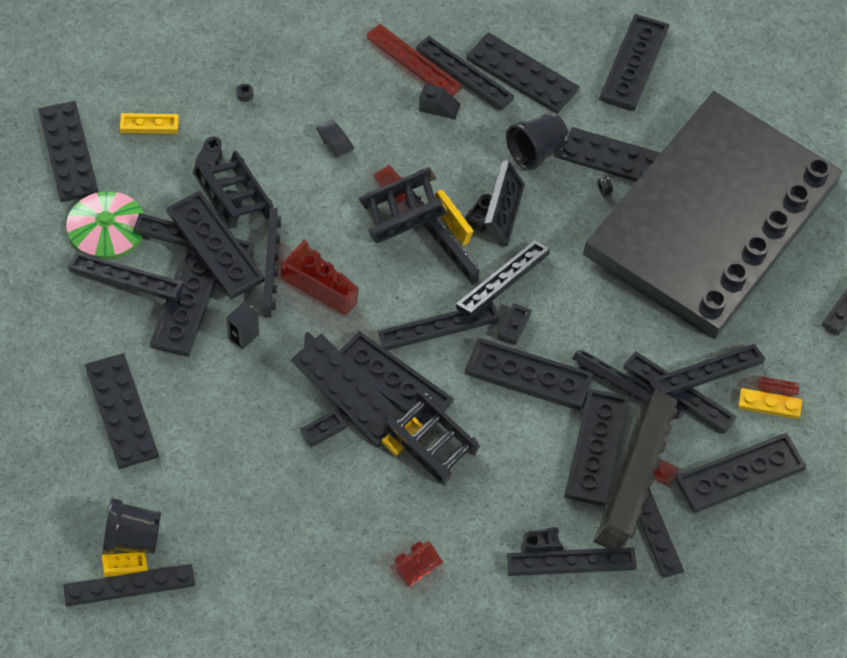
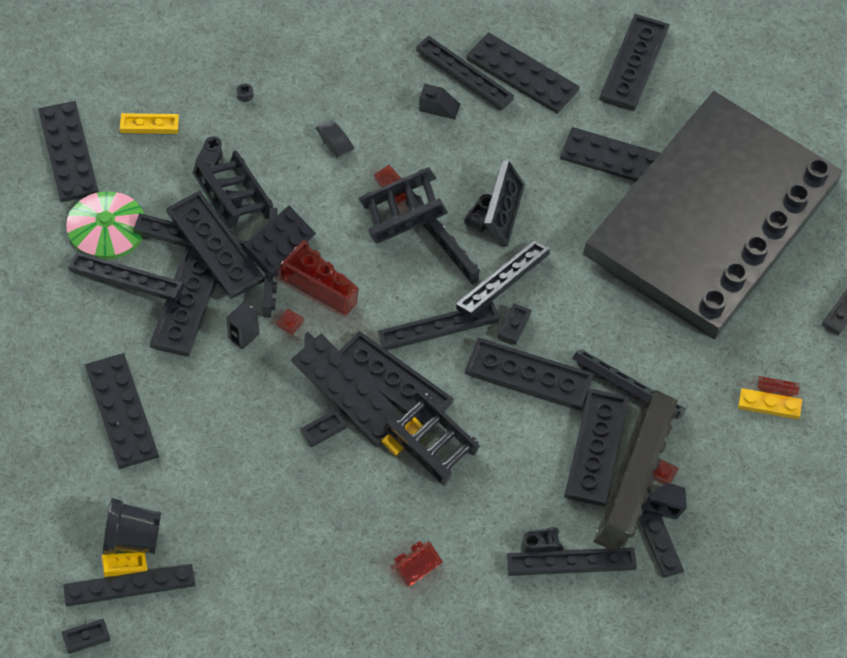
clear red plate [367,24,462,96] -> none
yellow plate [435,190,474,246] -> none
black piece [506,112,569,171] -> none
black bush [597,176,613,195] -> none
black plate [623,351,737,434] -> none
black plate [651,344,765,399] -> none
black plate [675,433,806,514] -> none
none -> black plate [62,618,111,654]
none -> black plate [241,205,316,277]
none -> clear red plate [276,308,304,335]
none -> black slope [639,483,687,519]

